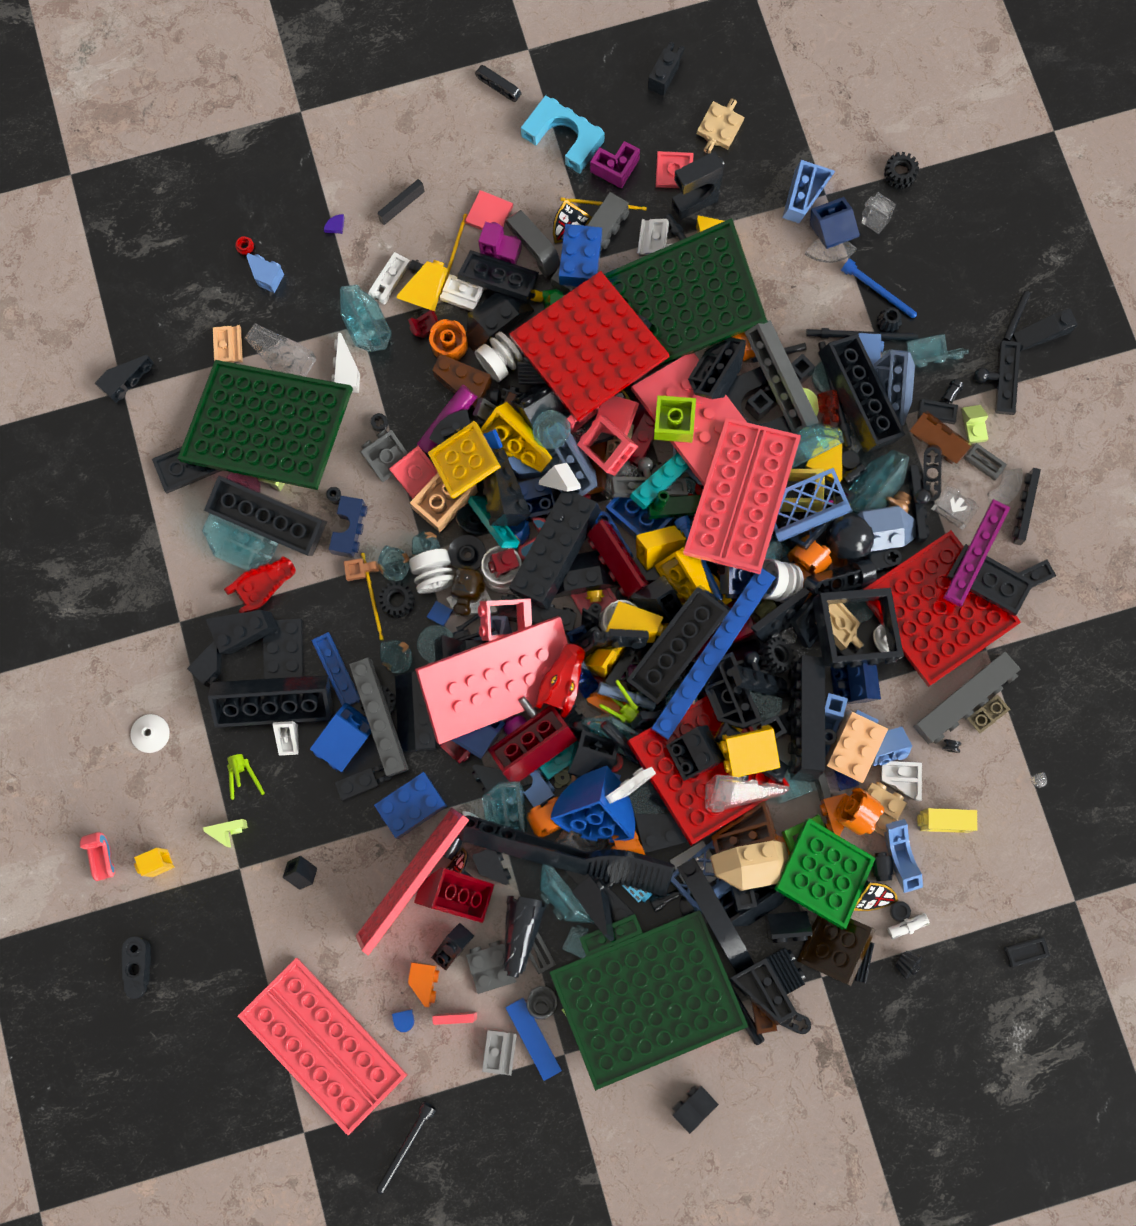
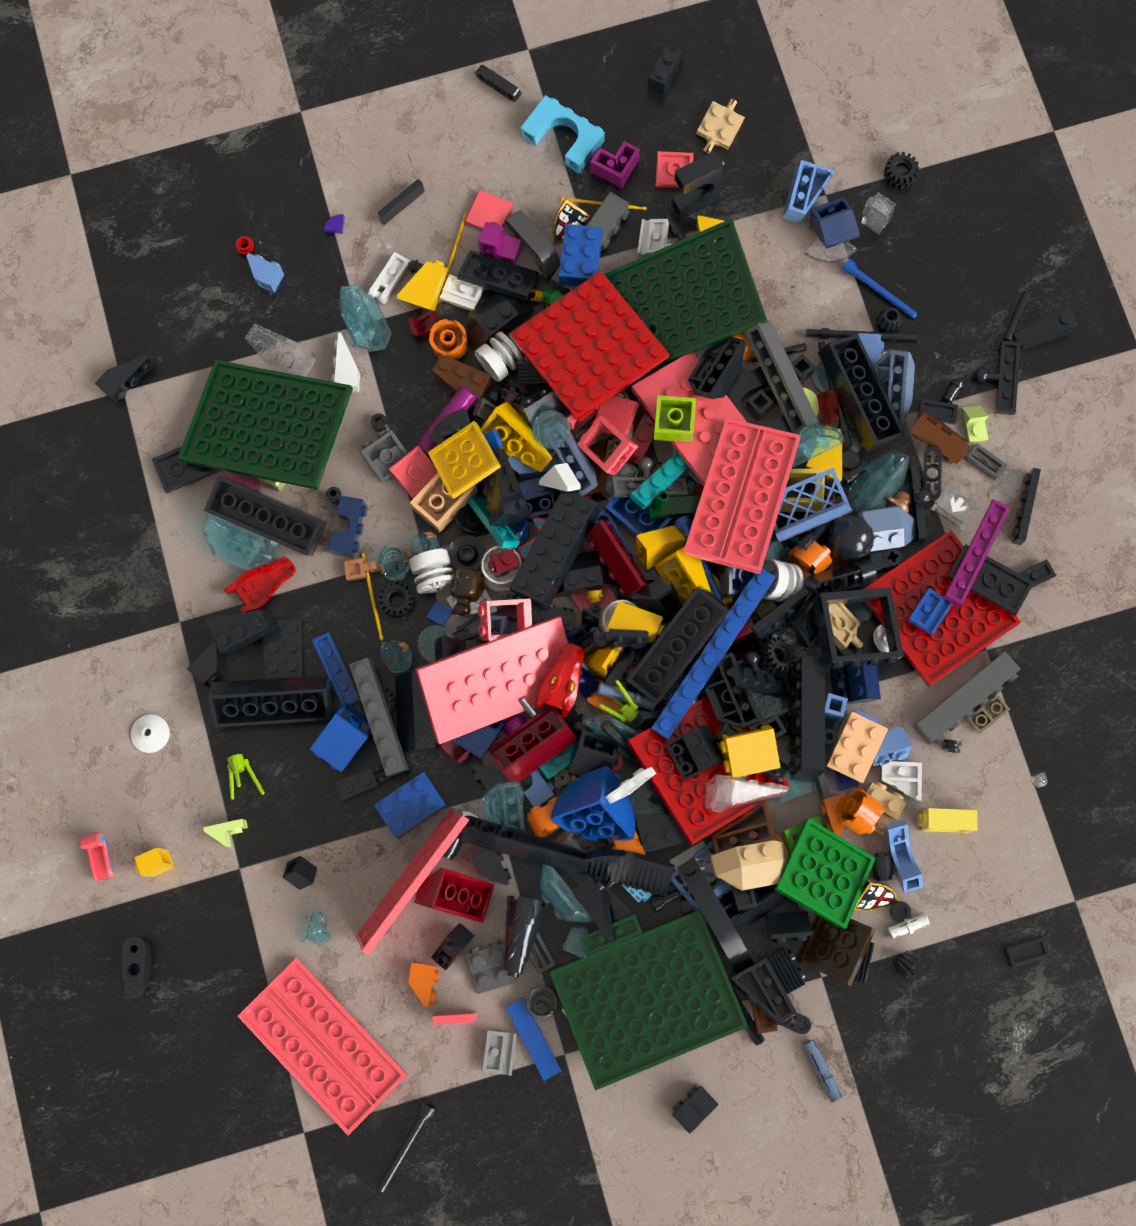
light nougat plate [213,325,243,363] -> none
white slope [273,721,299,755] -> none
blue tile [392,1009,415,1032] -> none
shield [445,847,473,877] -> none
clear light blue bracket [907,334,969,367] -> none
none -> clear light blue animal [300,911,332,947]
none -> sand blue pin [803,1040,843,1103]
none -> blue plate [907,588,953,636]

